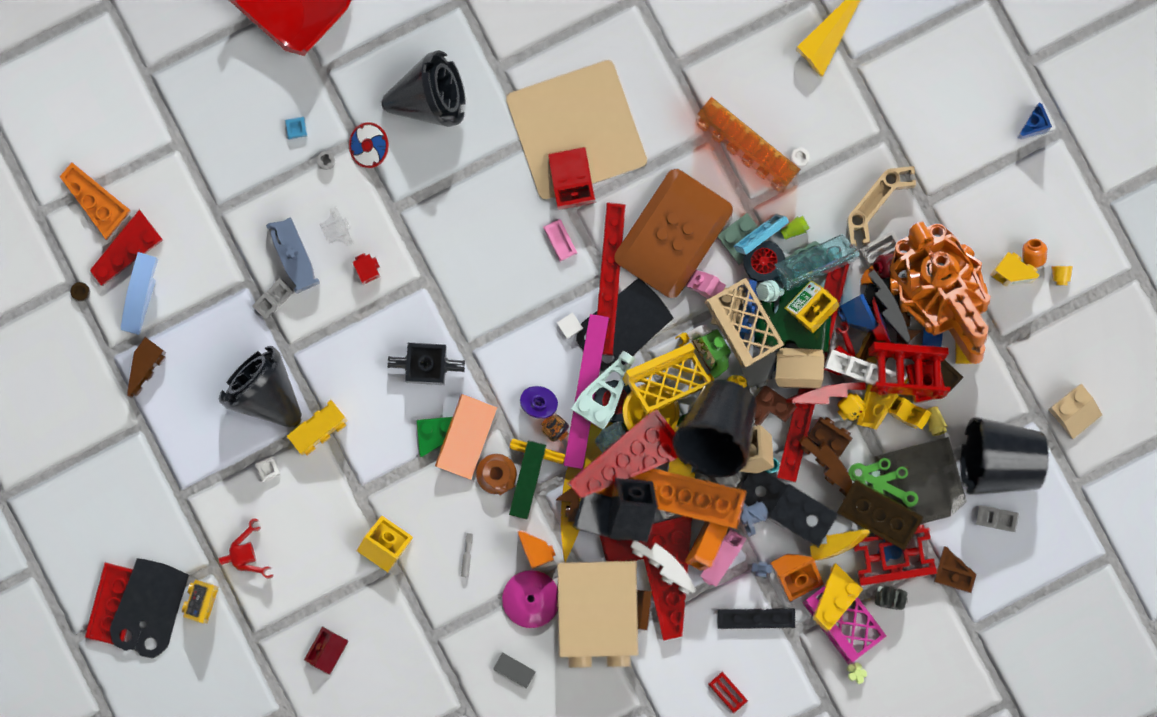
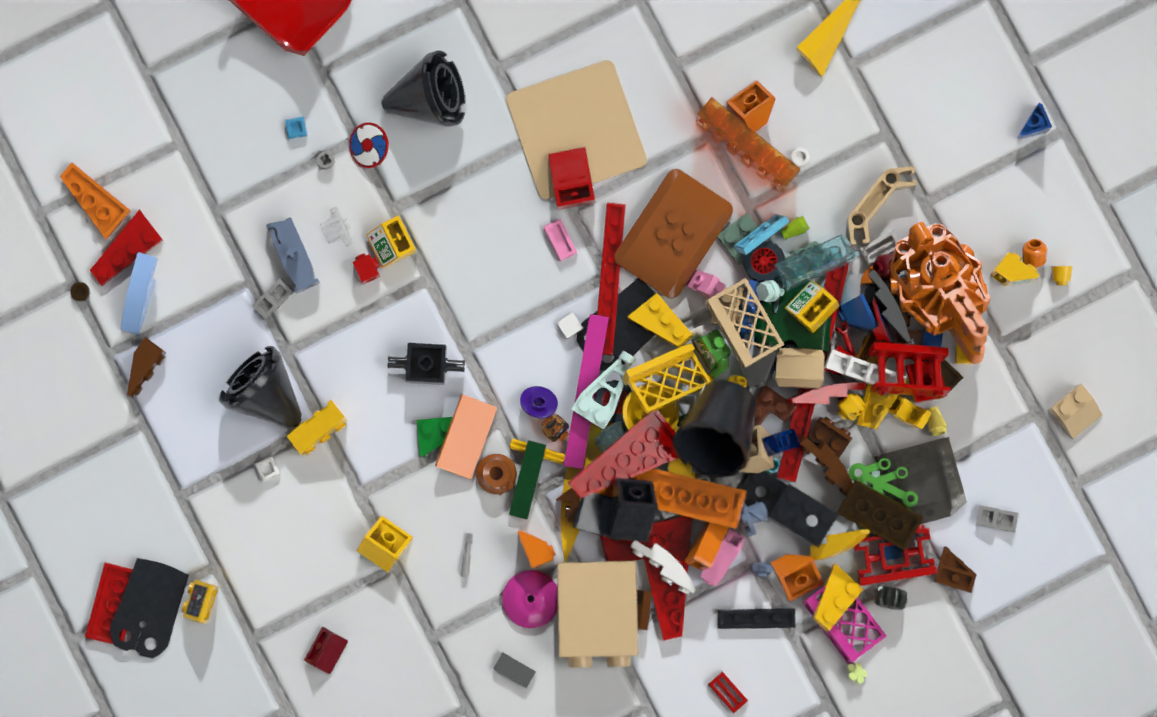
red piece [219,519,274,579] -> none
black cone [960,417,1049,495] -> none
none -> yellow slope [366,215,417,269]
none -> yellow wing [628,293,693,348]
none -> orange slope [726,80,776,134]
none -> clear blue slope [762,428,800,456]

